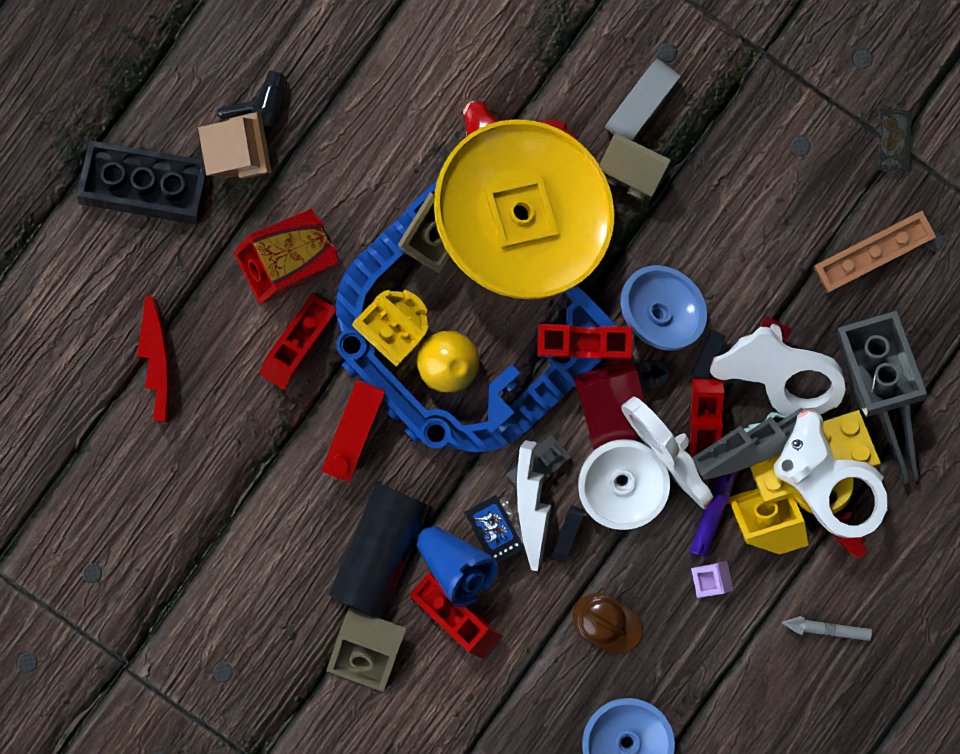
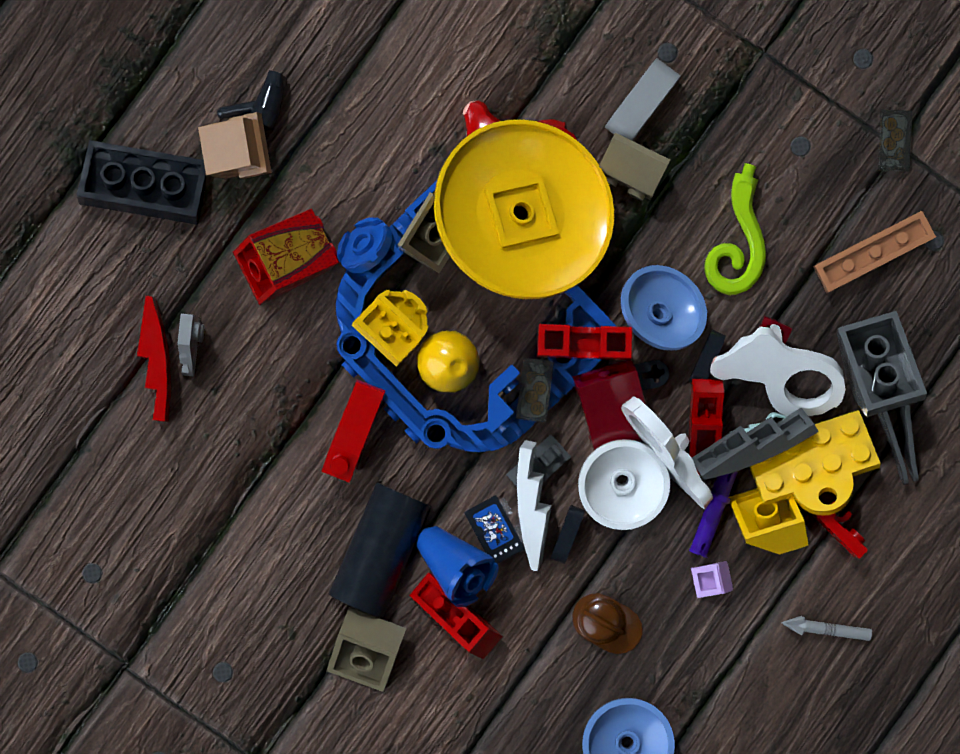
red slope [259,293,336,390] -> none
white animal [774,409,887,538] -> none
none -> light grey wing [178,314,205,376]
none -> blue tile [337,217,392,273]
none -> clear smoke tile [516,358,554,423]
none -> lime plant [704,163,766,295]

